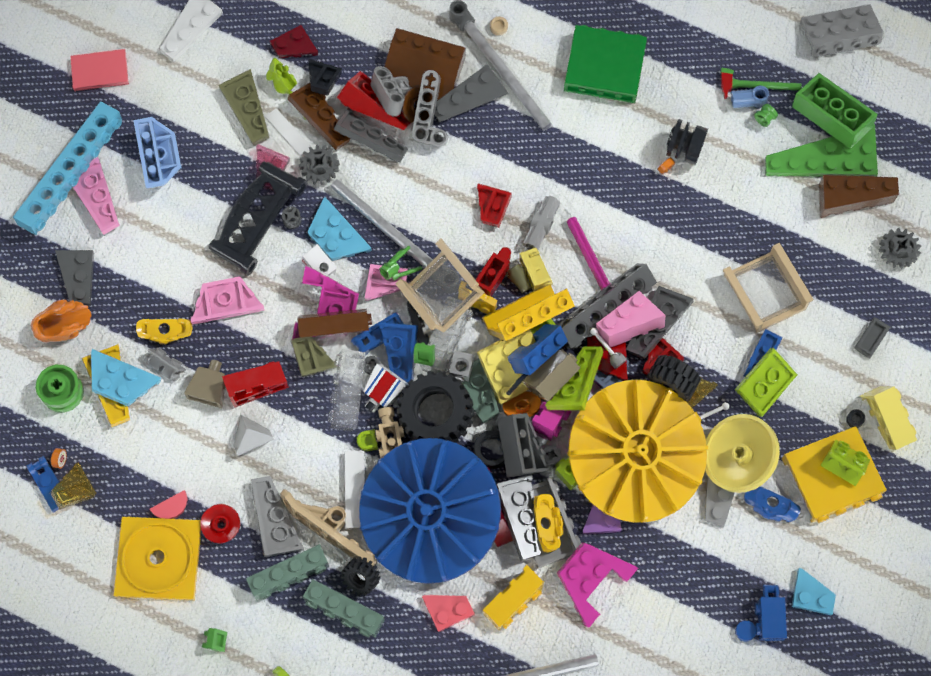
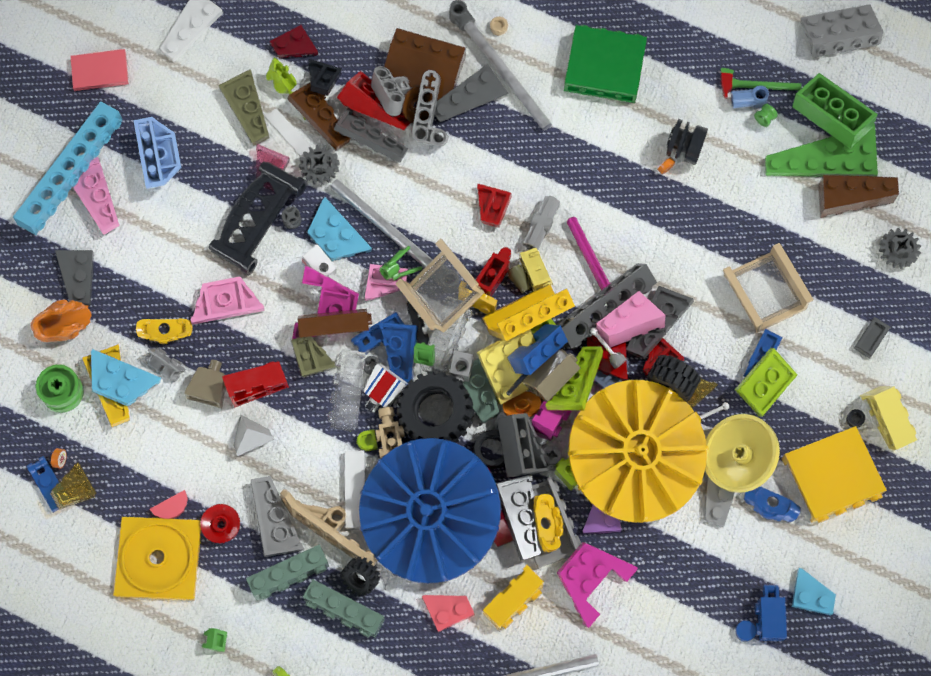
lime bracket [821,440,870,486] -> none

